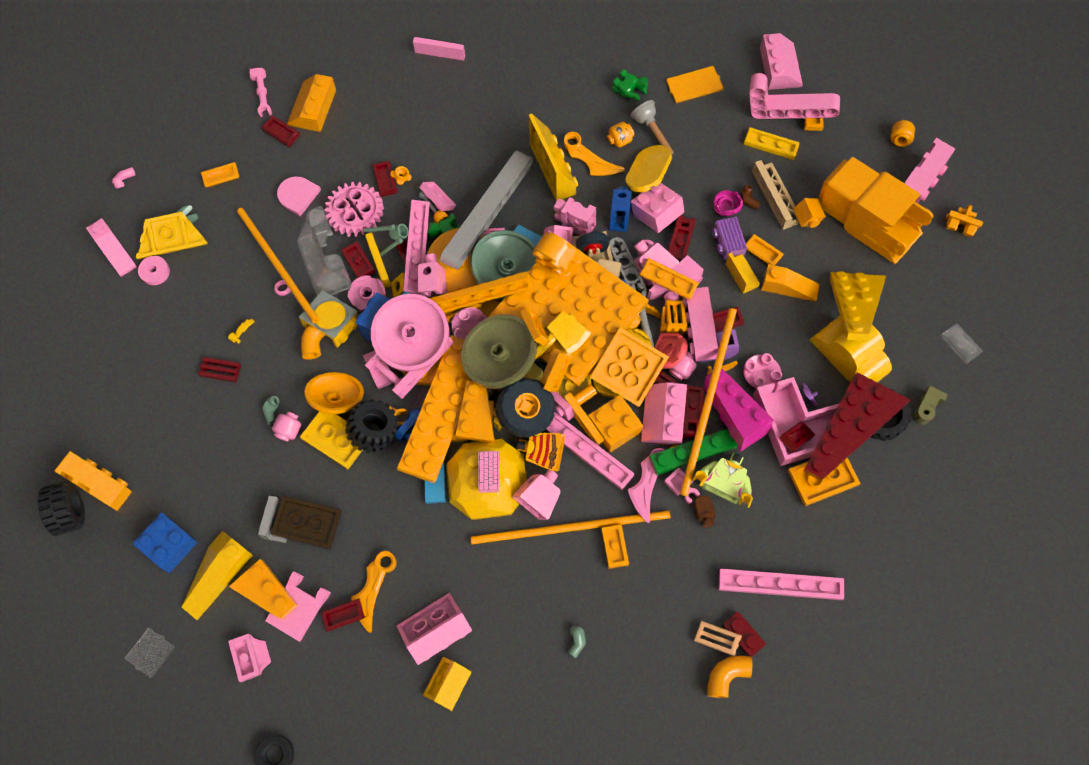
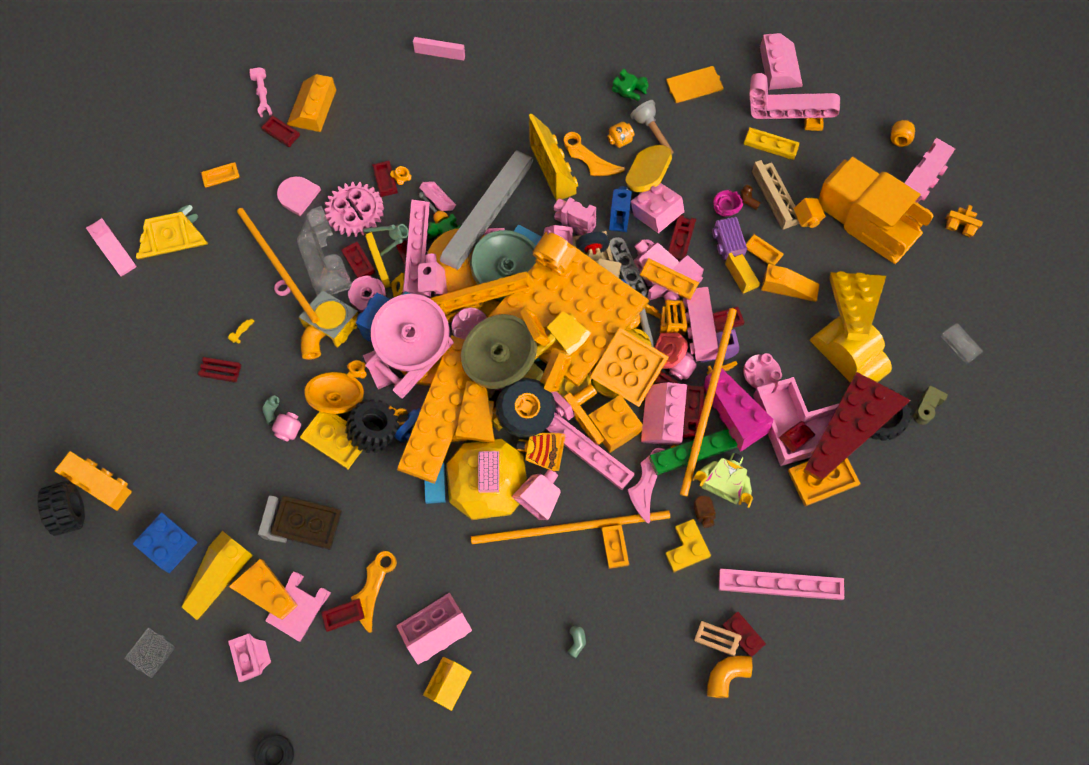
bright pink arm [112,167,136,189] -> none
bright pink piece [138,256,170,285] -> none
bright pink plate [664,468,700,504] -> none
medium lavender piece [802,382,818,407] -> none
none -> light orange plate [347,360,367,379]
none -> yellow plate [665,519,711,573]

